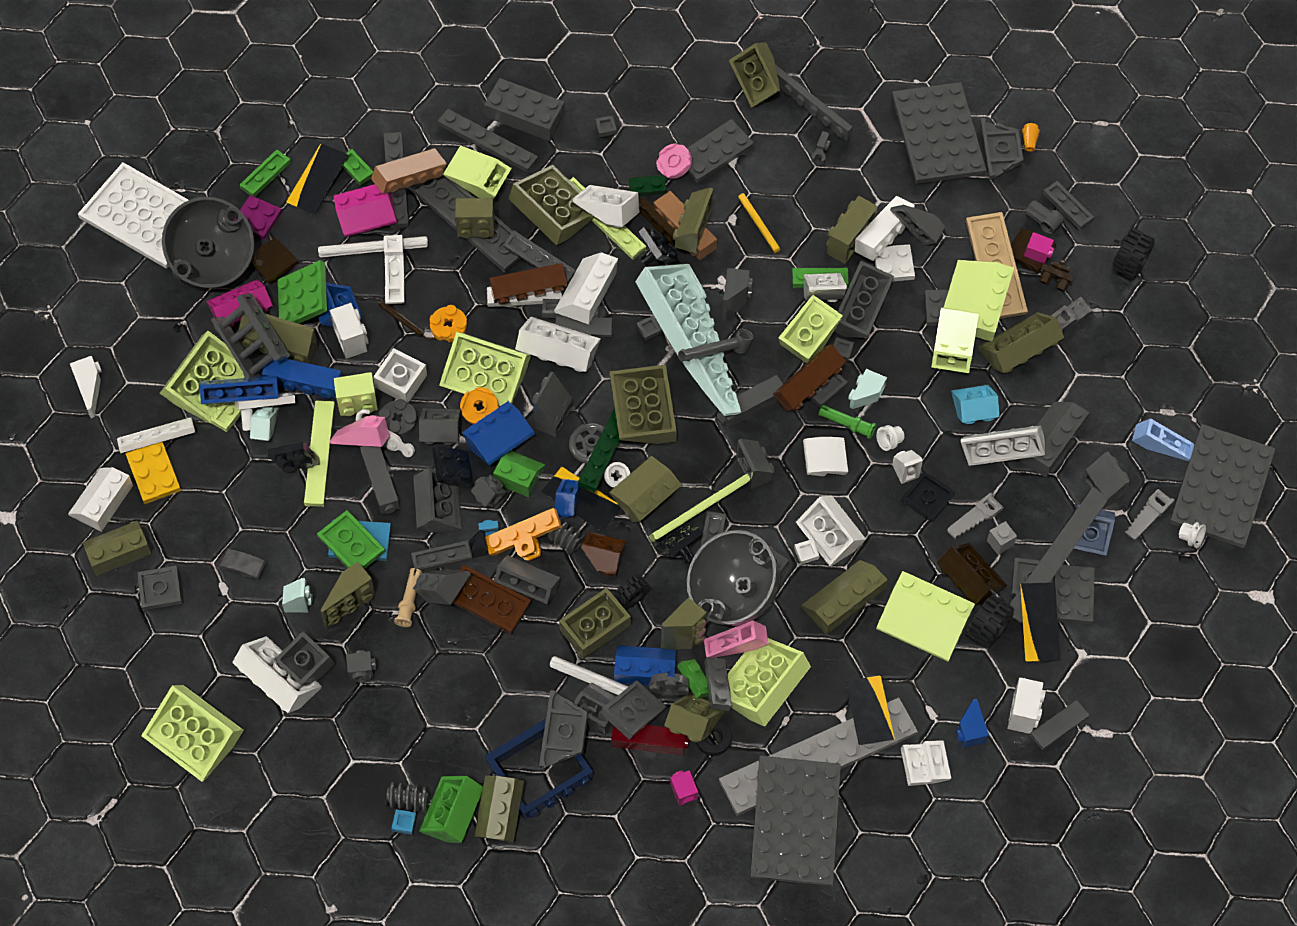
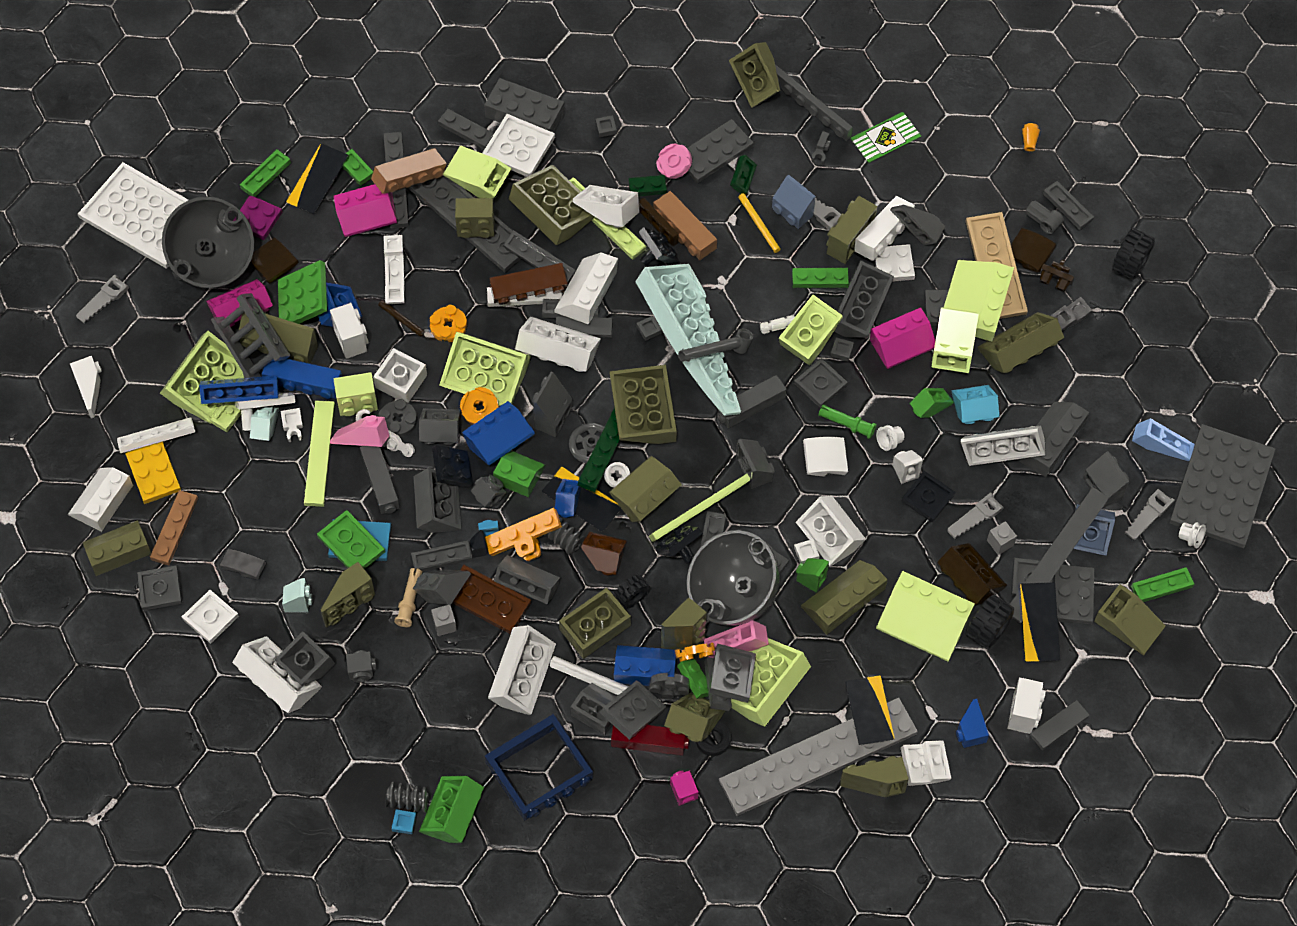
yellowish green slope [141,685,244,782] -> none
black plate [268,442,319,472] -> none
white axle [318,236,428,257] -> none
olive slope [474,775,524,843] -> none
dark grey wing [539,690,589,768] -> none
olive slope [673,188,713,253] -> none
dark grey slope [722,268,753,319] -> none
dark grey plate [750,756,841,886] -> none
reddish brown brick [773,344,846,411] -> none
white slope [803,273,847,302] -> none
light aqua slope [848,369,887,409] -> none
dark grey plate [891,82,987,184] -> none
dark grey wing [980,118,1023,180] -> none
dark pink brick [1024,232,1054,264] -> none
none -> light grey piece [76,275,129,324]
none -> medium nougat plate [150,490,198,565]
none -> white plate [182,590,239,644]
none -> white plate [281,408,303,442]
none -> light grey brick [431,605,457,636]
none -> white plate [482,114,555,177]
none -> white slope [488,625,556,715]
none -> light orange plate [675,643,715,662]
none -> dark grey plate [709,644,756,703]
none -> dark green plate [730,155,757,194]
none -> white axle [760,315,795,334]
none -> sand blue slope [772,175,816,229]
none -> bright green slope [796,558,829,593]
none -> light grey piece [813,198,841,230]
none -> olive slope [840,756,909,797]
none -> sticker [851,112,921,162]
none -> dark pink slope [870,308,935,369]
none -> bright green slope [909,388,954,418]
none -> olive slope [1094,584,1166,655]
none -> bright green plate [1131,567,1194,602]

